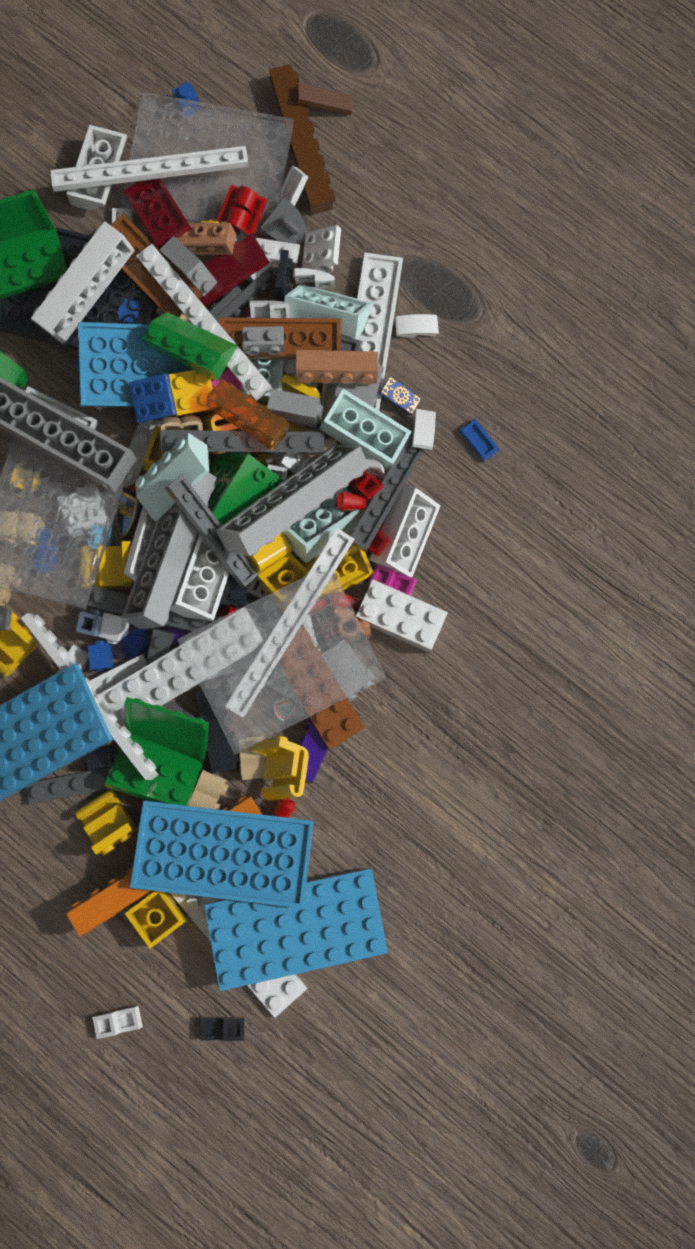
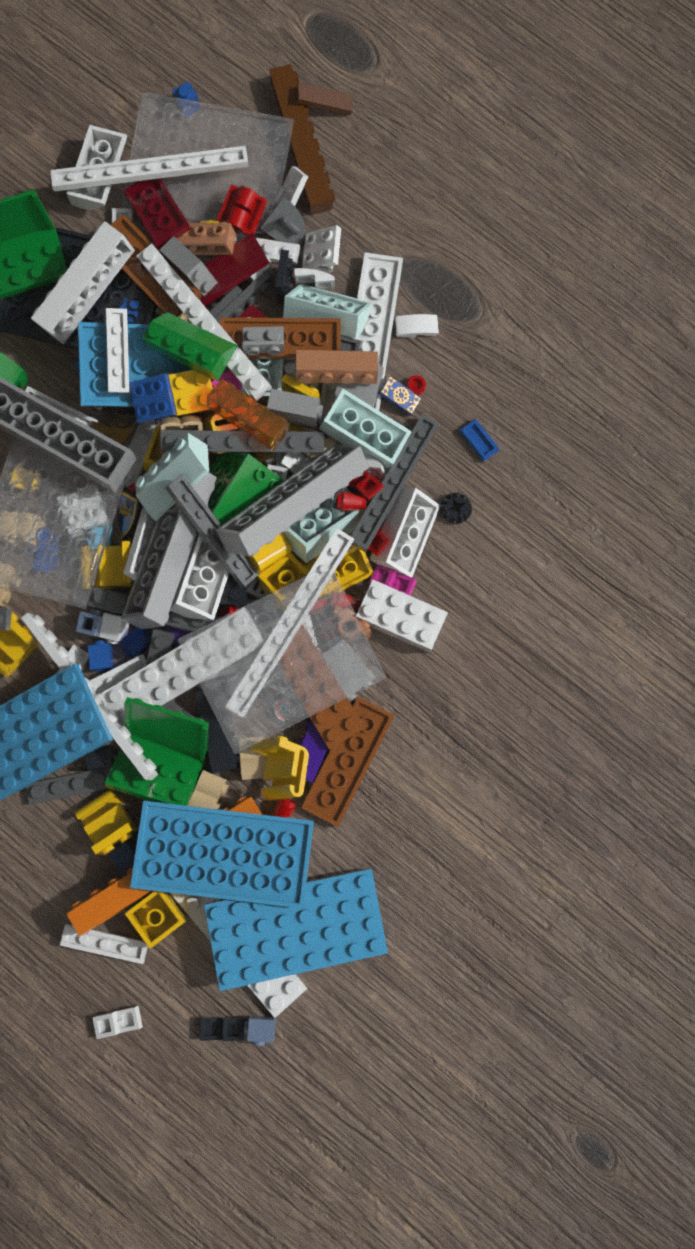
white slope [250,301,290,318] -> none
white slope [412,409,436,450] -> none
none -> white plate [60,924,148,964]
none -> dark brown brick [90,410,139,448]
none -> white plate [105,308,129,393]
none -> dark blue brick [109,841,136,875]
none -> sand blue brick [244,1015,276,1046]
none -> dark orange plate [301,697,395,827]
none -> red tile [406,375,426,396]
none -> black gear [440,492,472,524]

